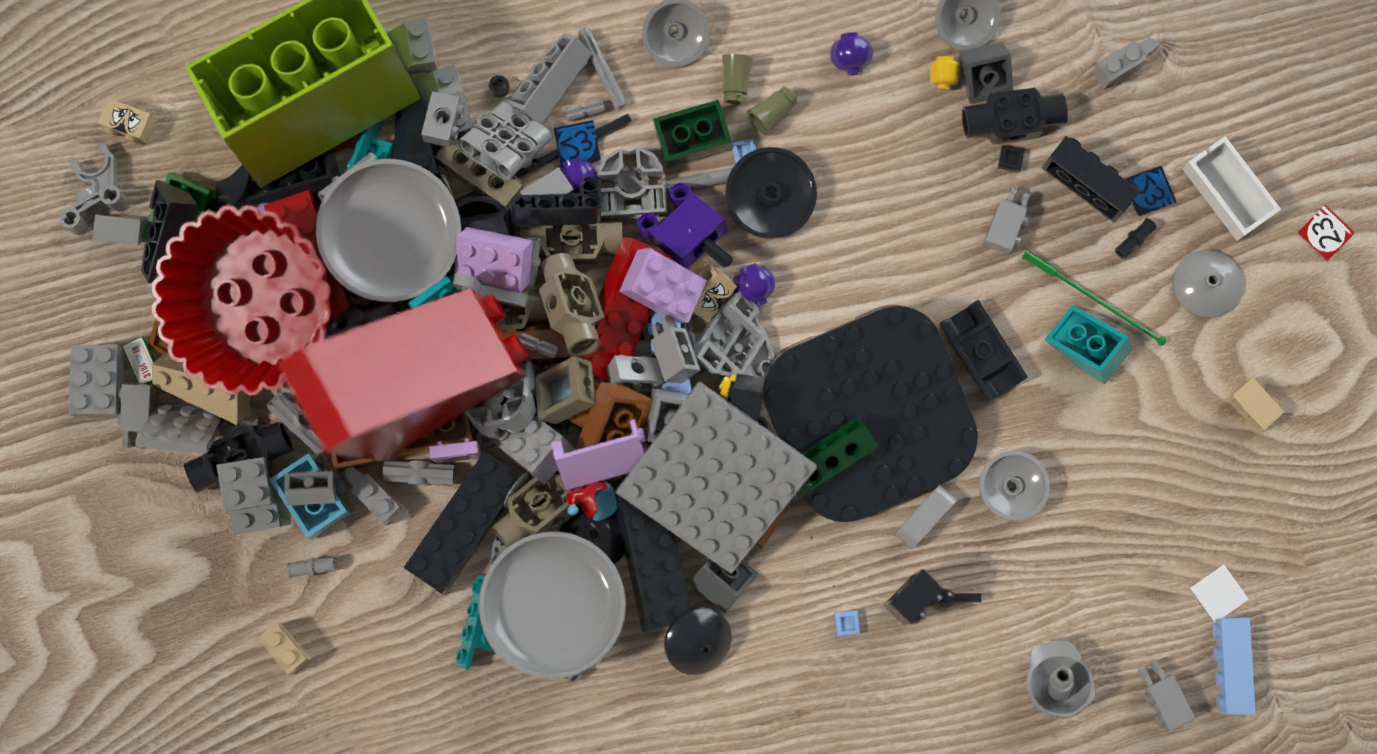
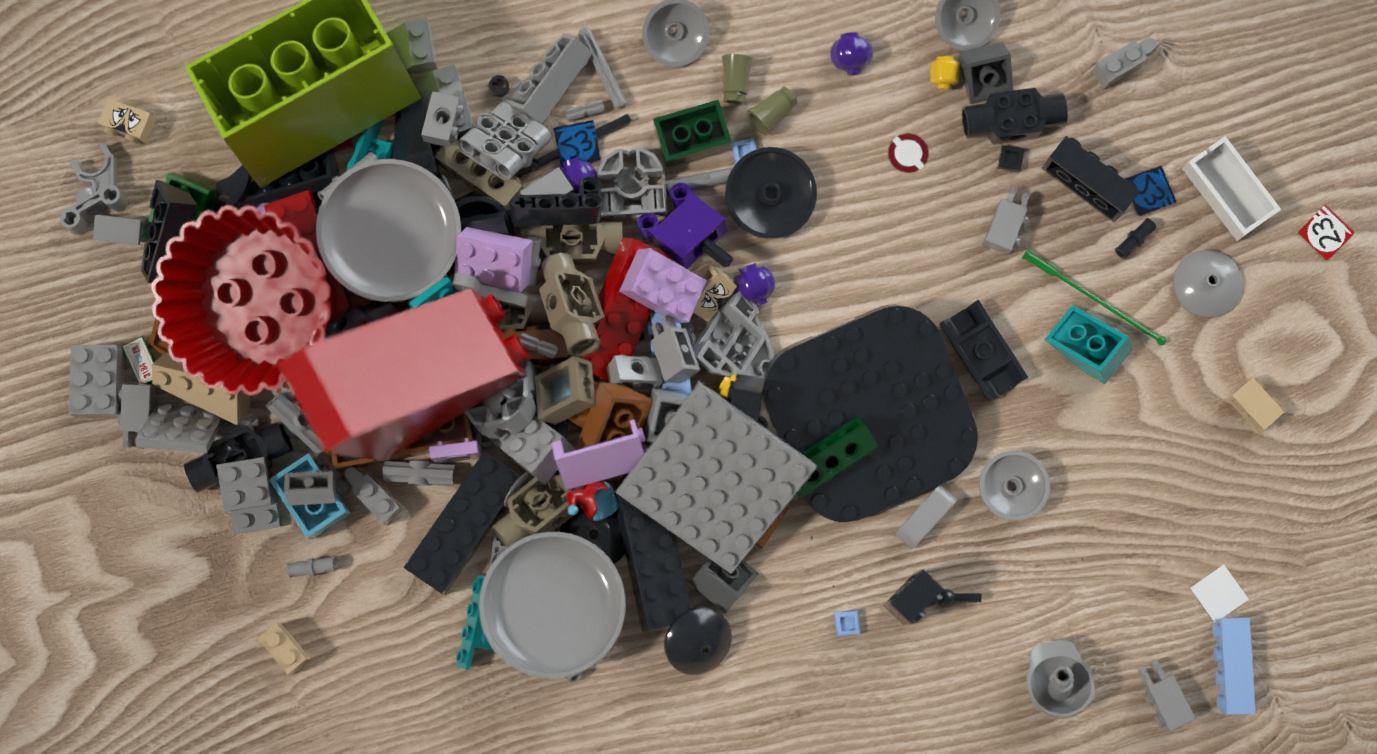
none -> sticker [888,133,929,173]

